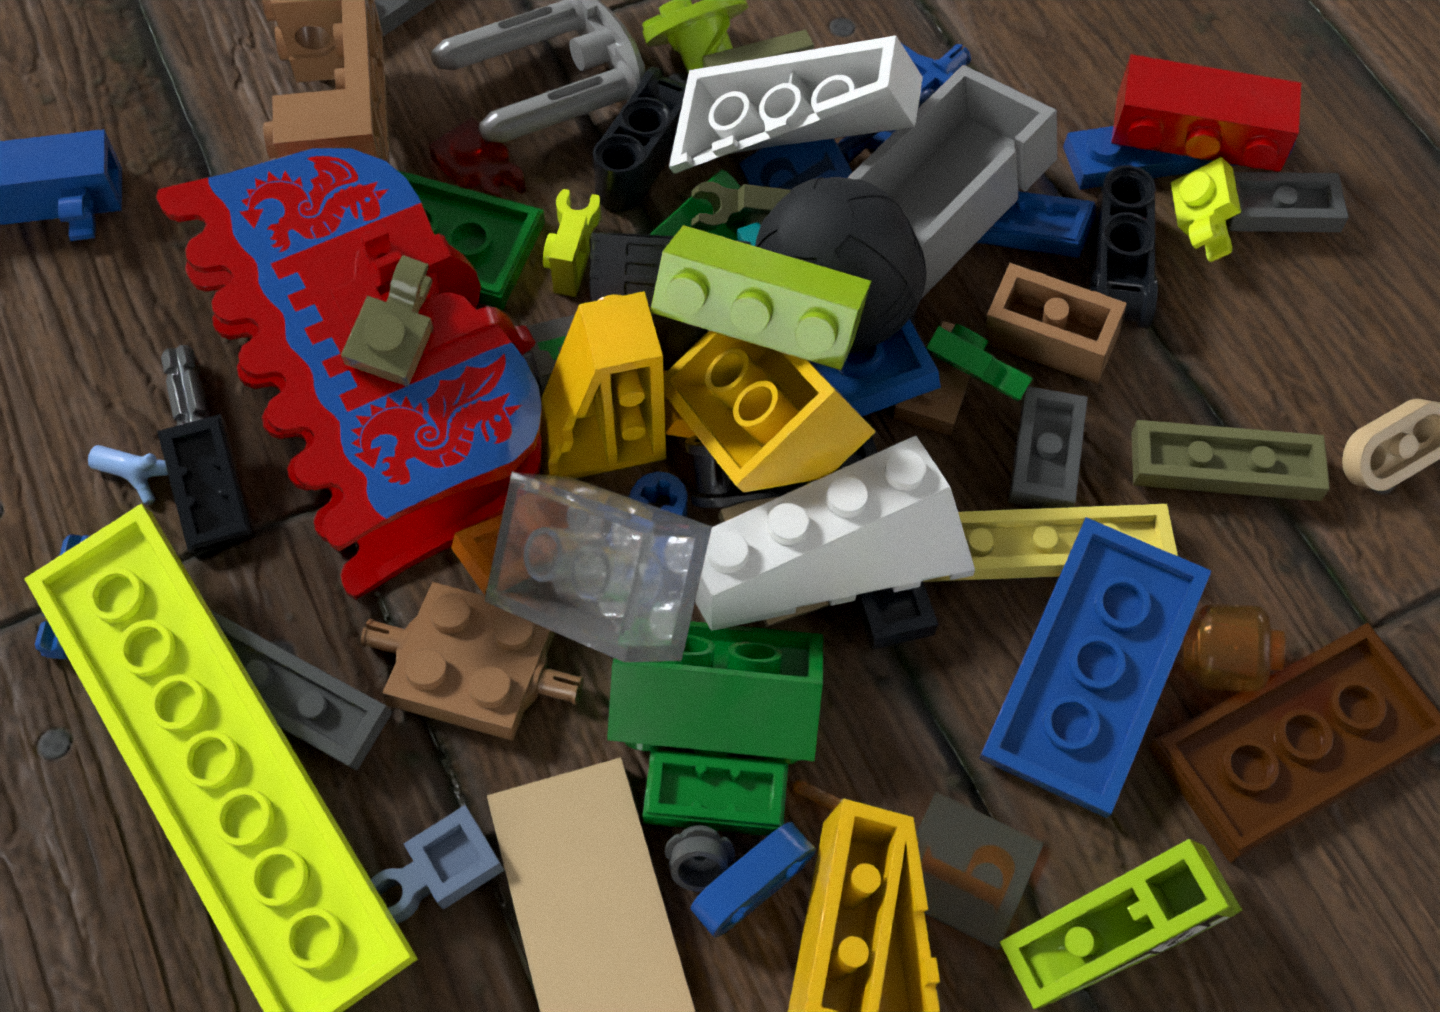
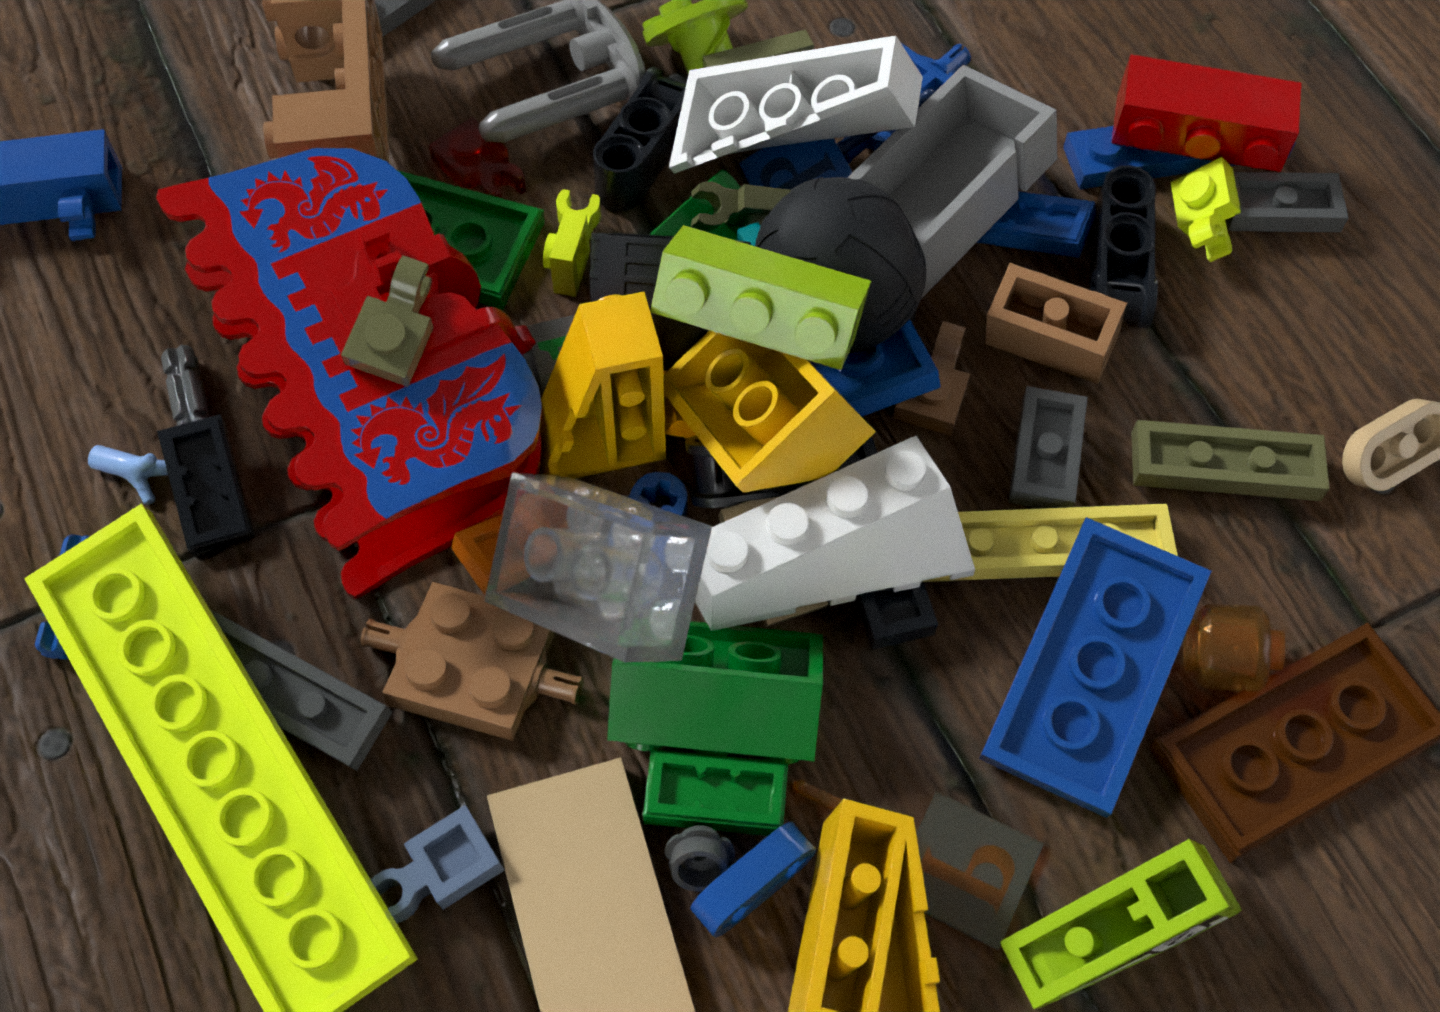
green plate [926,323,1033,402] -> none

